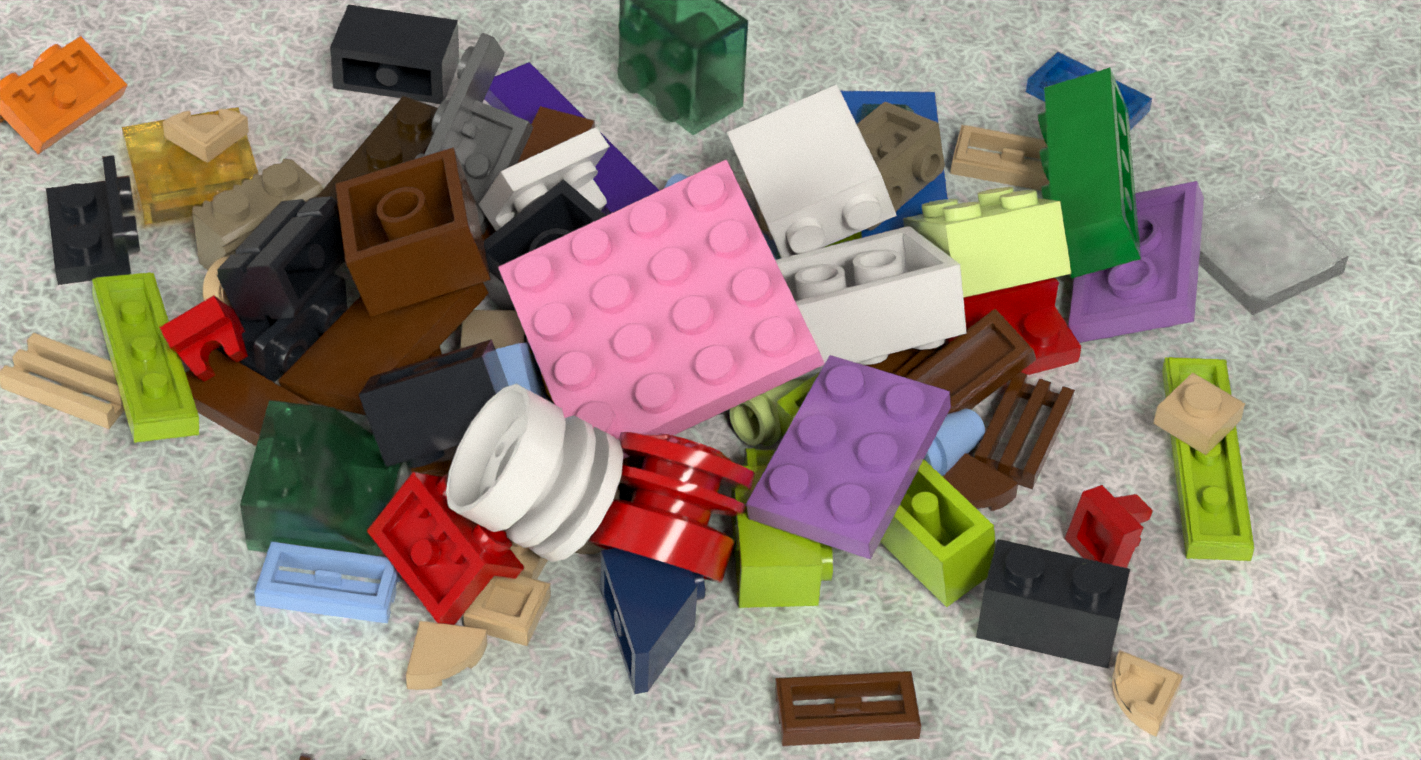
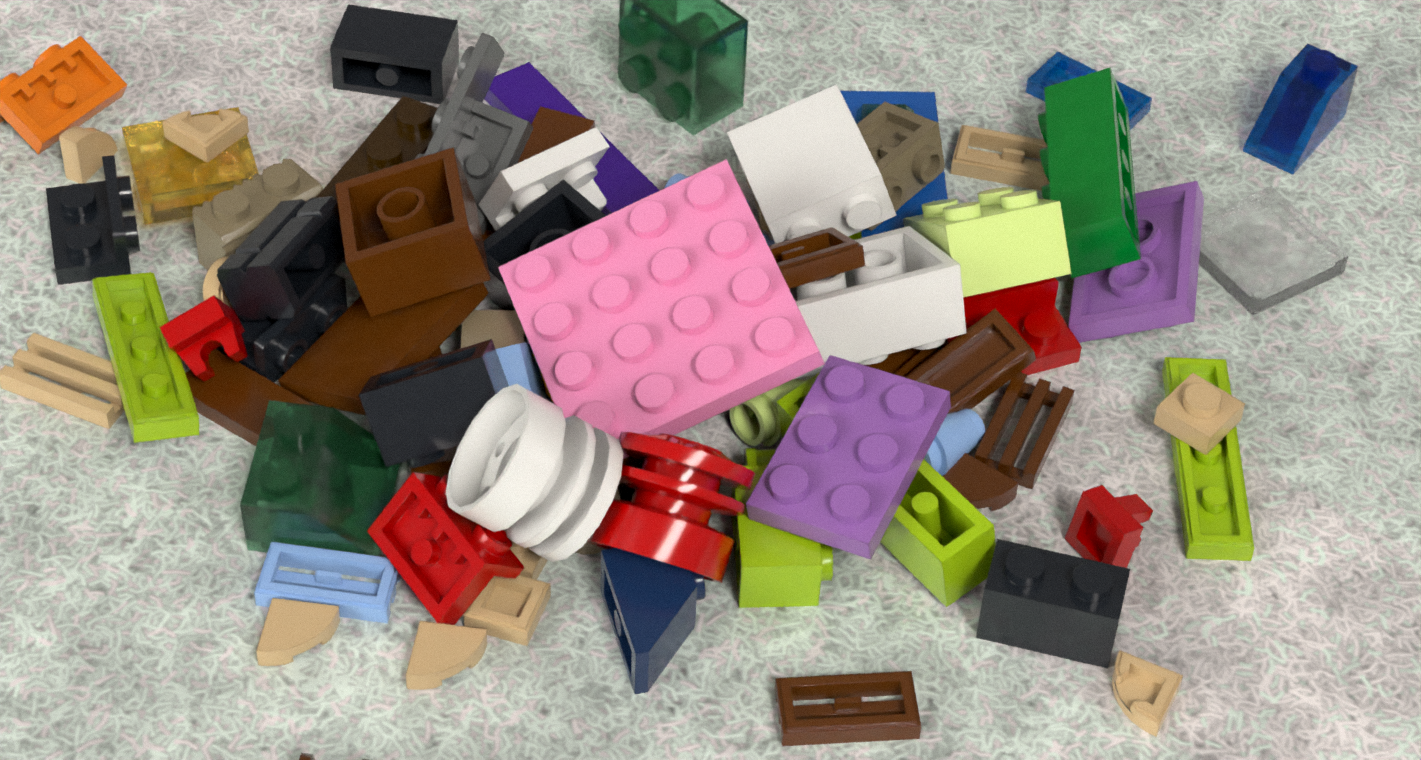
none -> tan tile [59,126,118,184]
none -> tan tile [256,598,340,666]
none -> reddish brown tile [769,227,865,289]
none -> clear blue slope [1243,44,1358,175]

